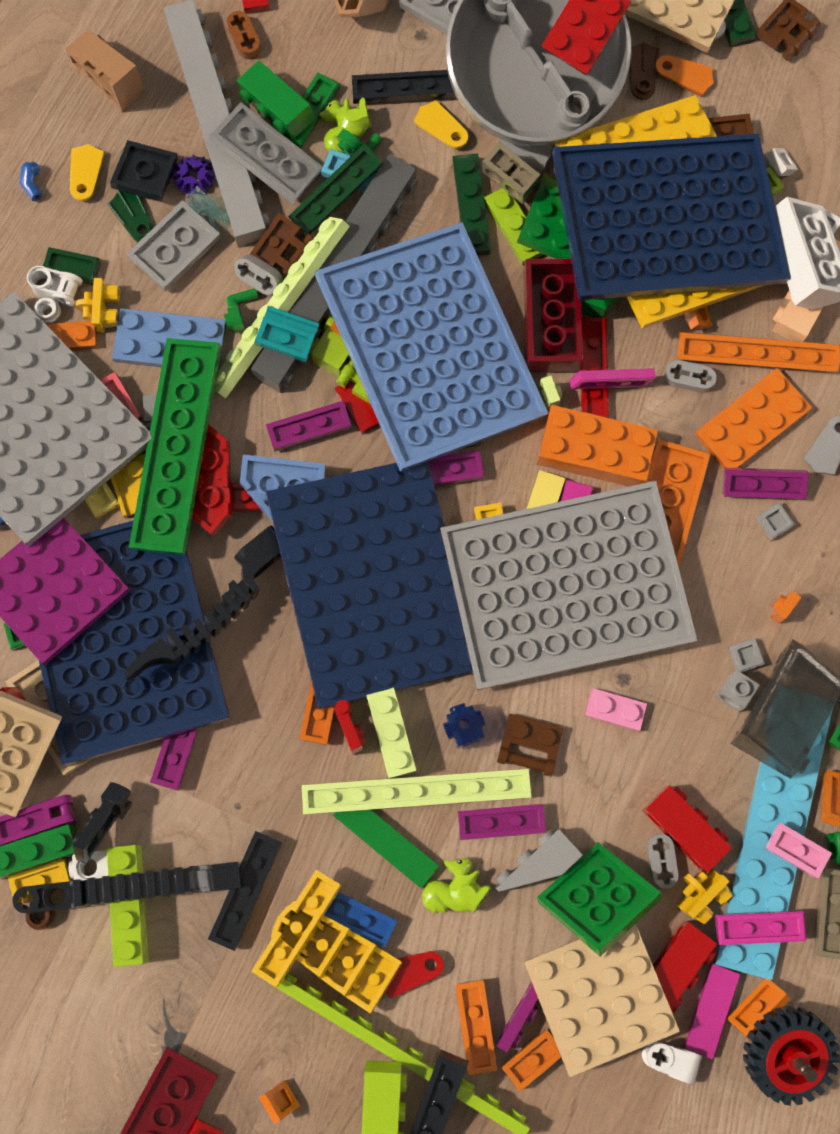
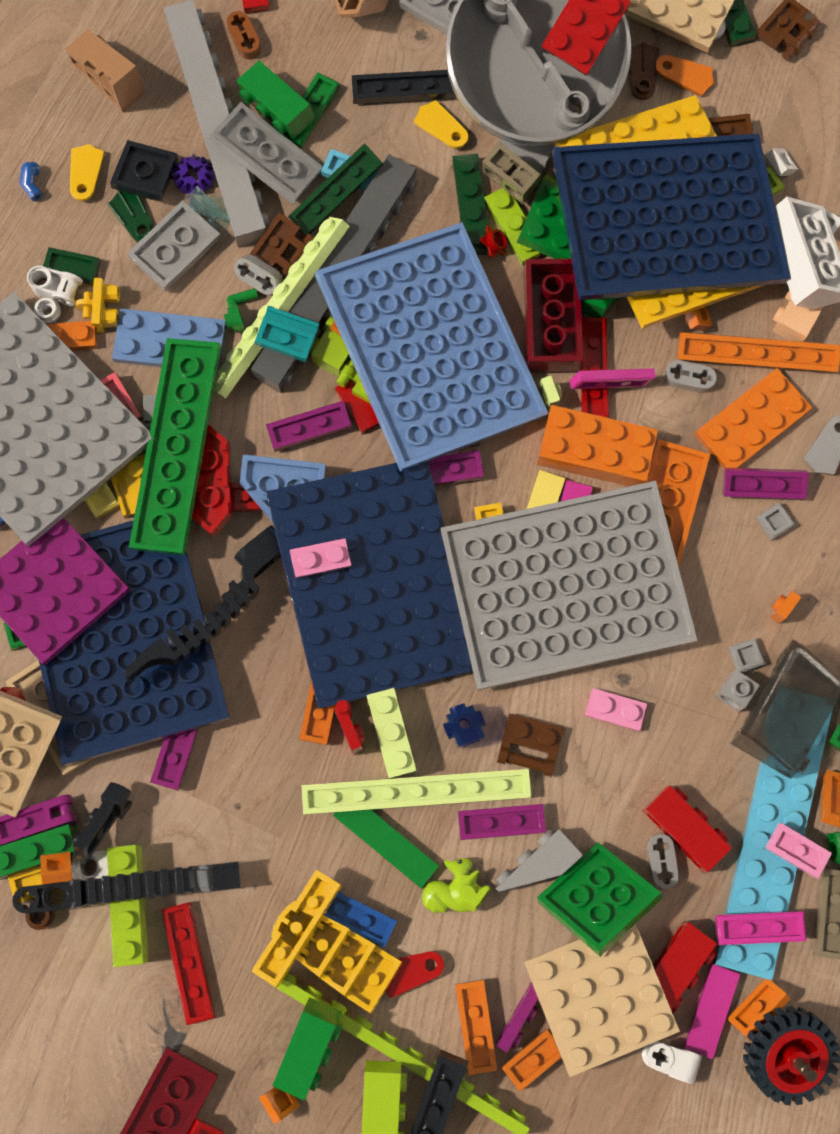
black plate [208,831,282,951] -> none
lime animal [319,98,371,153] -> none
green plate [336,129,383,155] -> none
yellow hips [676,869,732,924] -> none
none -> orange plate [40,852,72,885]
none -> red tile [161,902,216,1026]
none -> green brick [272,997,343,1101]
none -> bright pink plate [290,538,351,579]
none -> red plate [480,225,507,258]

